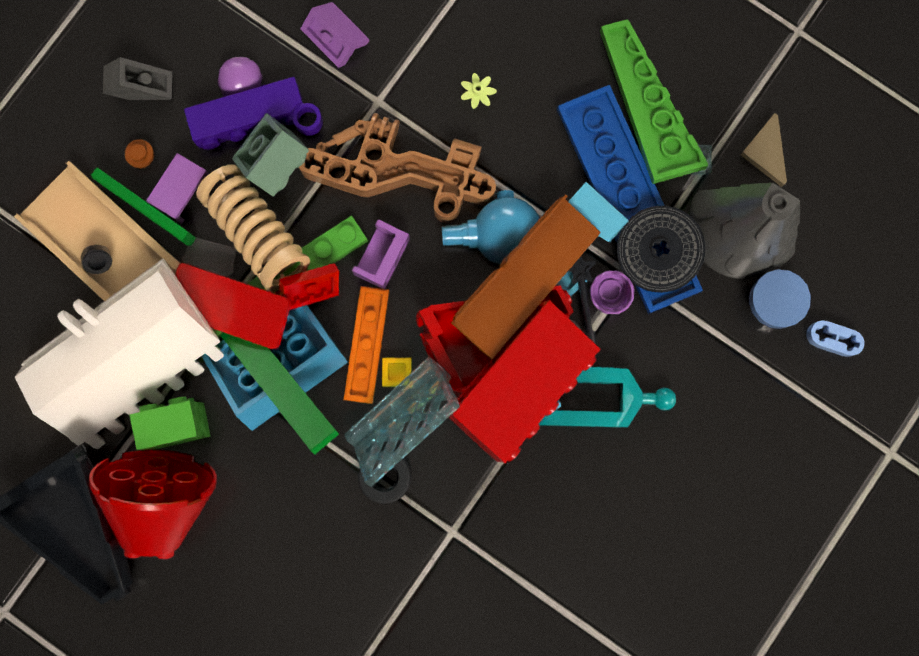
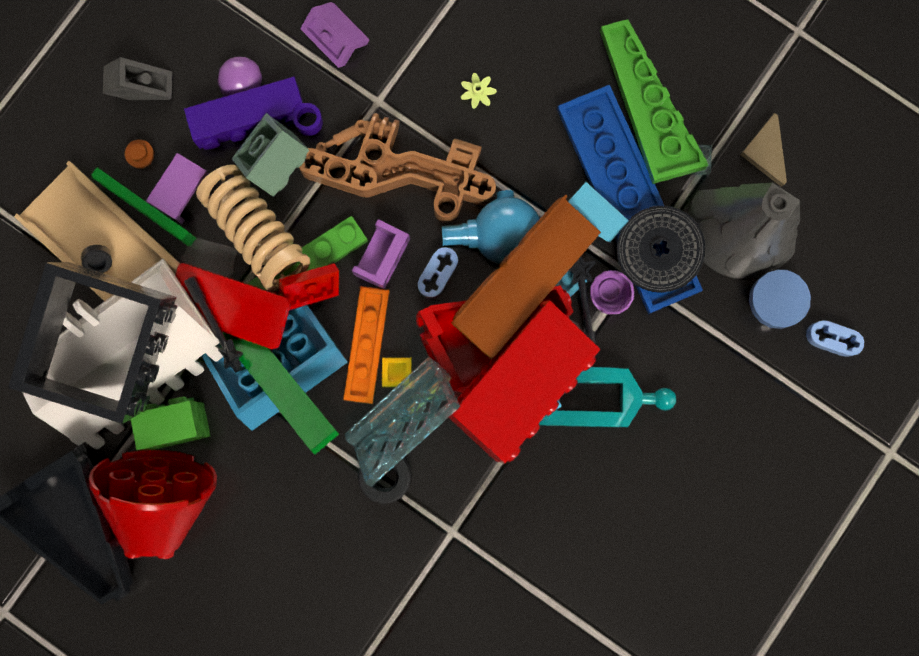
none -> black window [8,262,177,424]
none -> black piece [184,277,243,373]
none -> light blue beam [418,247,458,299]

